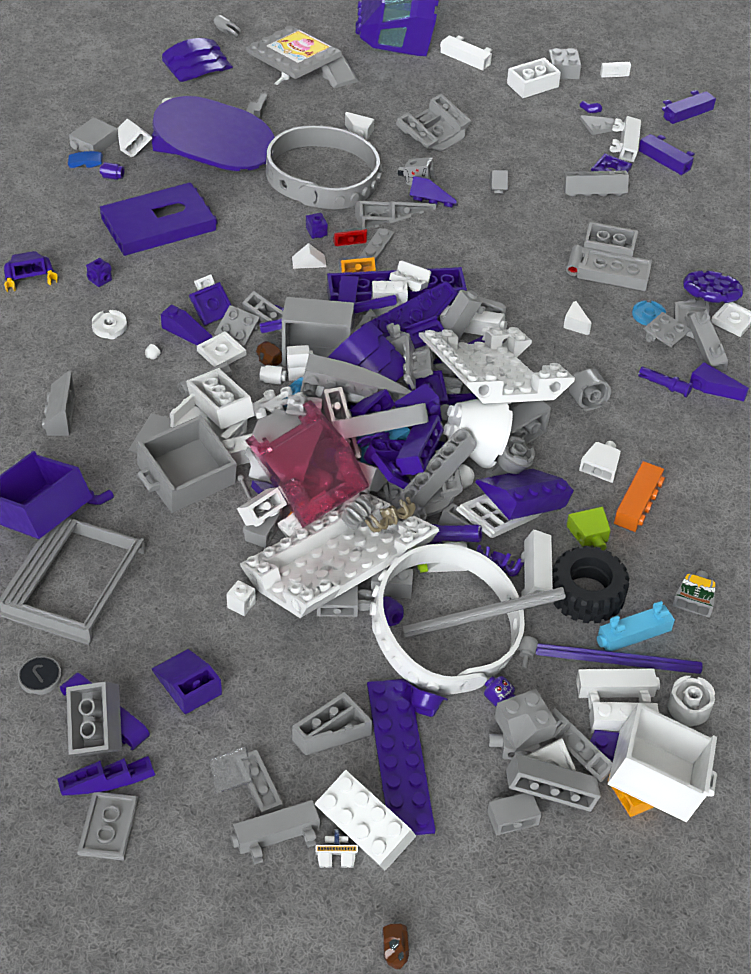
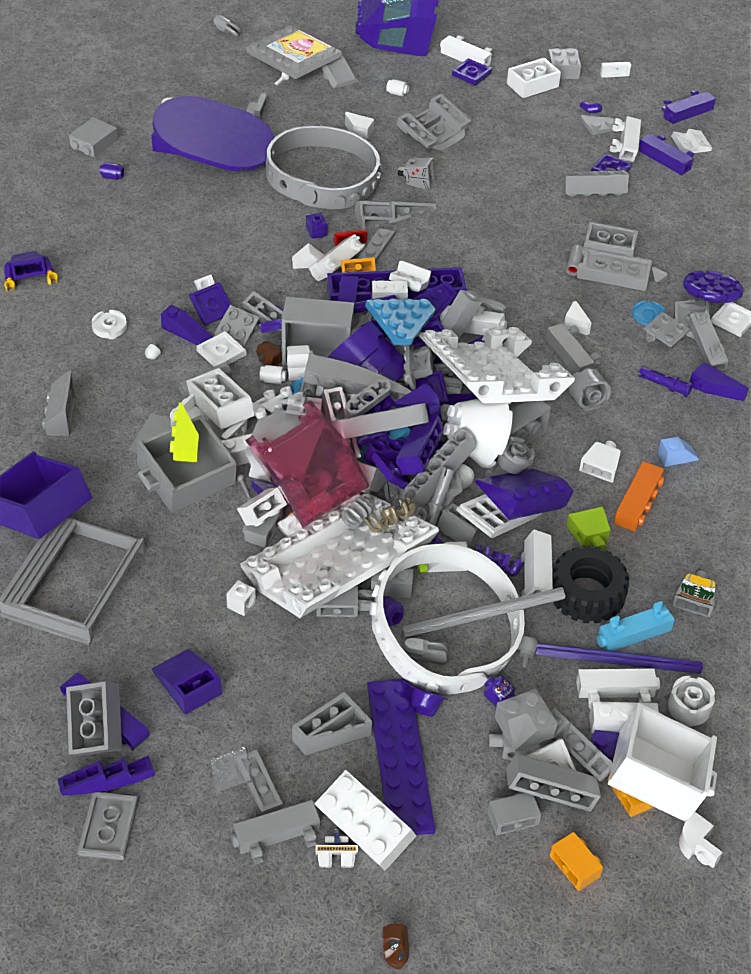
black tile [18,656,62,695] -> none
blue slope [68,151,103,168] -> none
dark purple brick [86,258,112,287] -> none
dark purple arm [87,490,114,505] -> none
dark purple panel [100,182,218,256] -> none
white slope [117,118,152,157] -> none
dark purple slope [162,38,233,82] -> none
dark purple slope [409,176,458,208] -> none
dark purple axle [431,524,482,542] -> none
light grey slope [489,170,508,194] -> none
none -> neon yellow slope [170,403,199,462]
none -> white brick [308,234,365,281]
none -> light grey beam [346,378,391,417]
none -> dark azure plate [365,299,436,345]
none -> white brick [386,79,409,97]
none -> light grey arm [402,638,448,663]
none -> light grey pin [425,467,455,526]
none -> dark purple plate [452,58,492,86]
none -> light grey brick [546,323,601,374]
none -> light orange brick [549,832,603,891]
none -> light grey slope [652,267,670,282]
none -> light blue slope [657,436,699,467]
none -> white slope [671,129,712,153]
none -> white brick [679,812,722,868]

